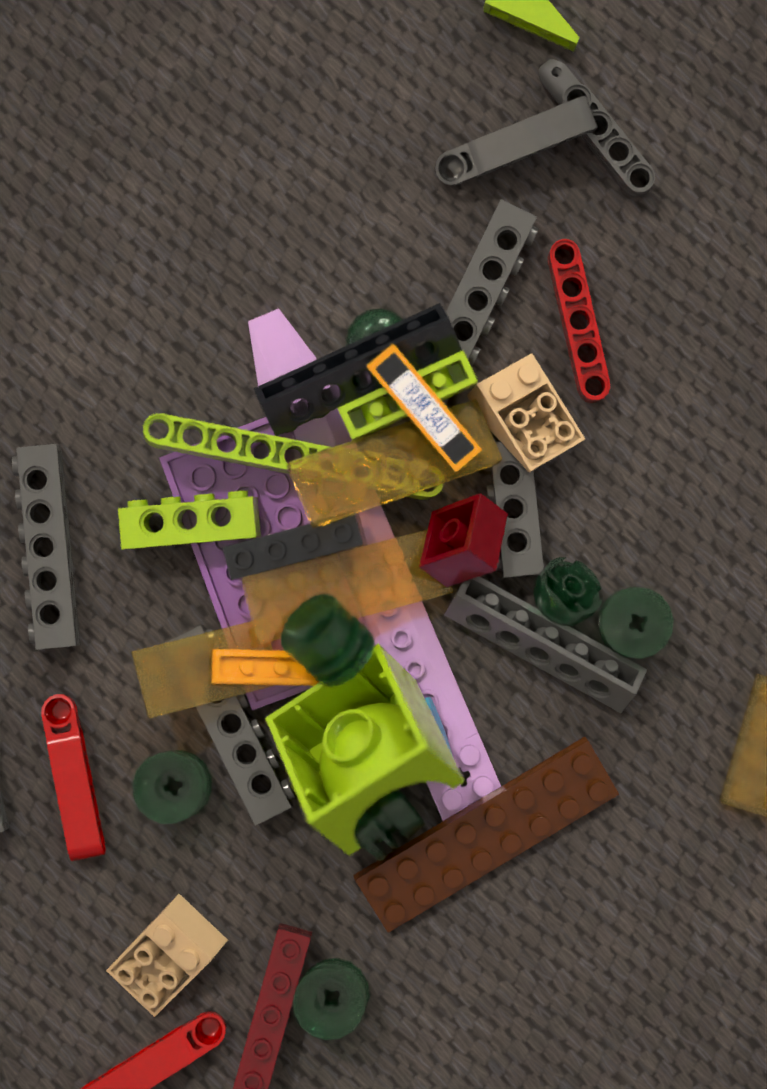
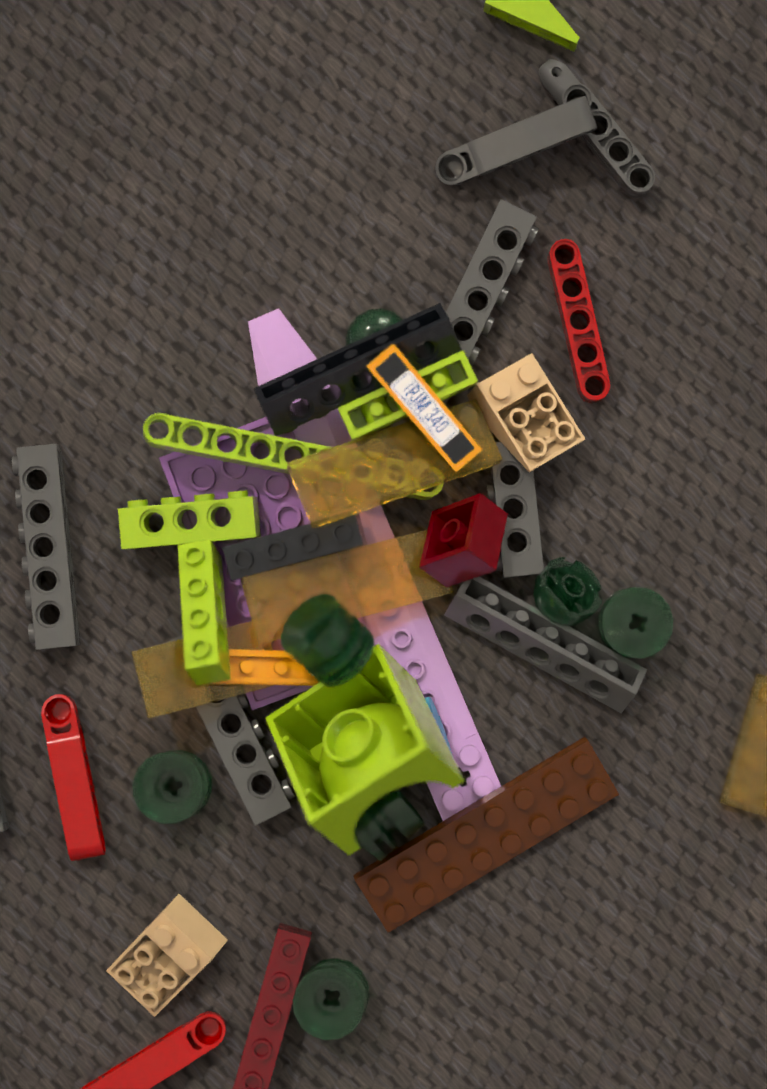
none -> lime brick [178,539,231,685]

